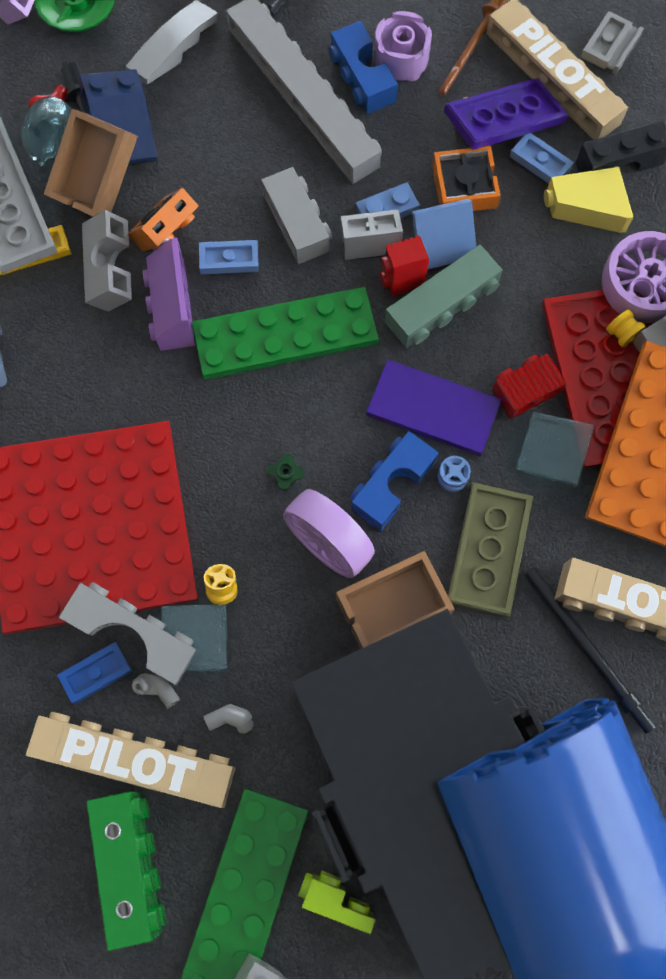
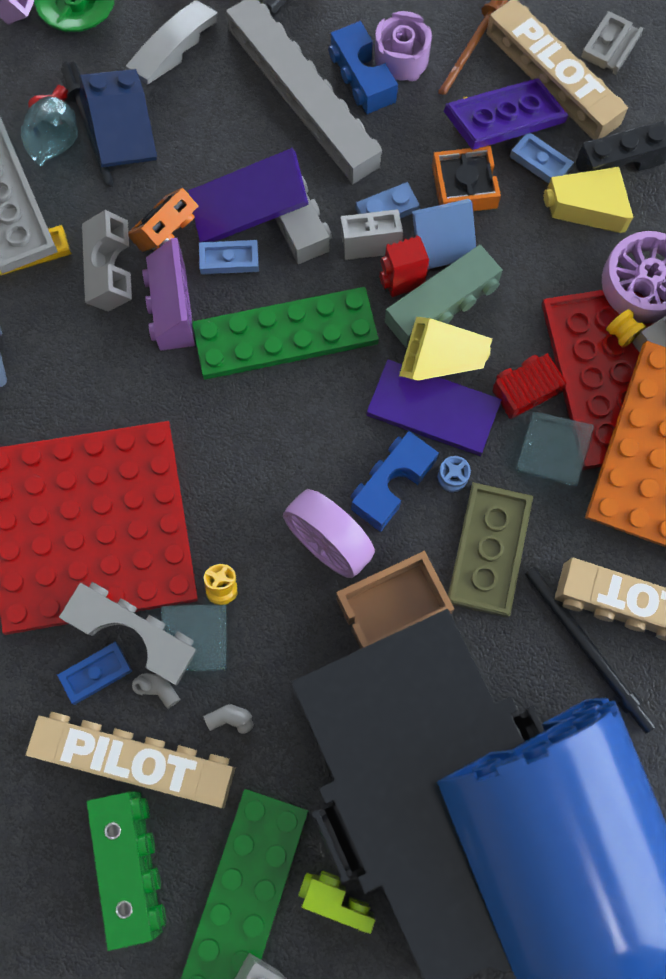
medium nougat piece [44,109,138,217] -> none
dark green plate [267,454,304,490] -> none
none -> dark purple tile [188,148,309,243]
none -> light yellow slope [399,317,492,381]

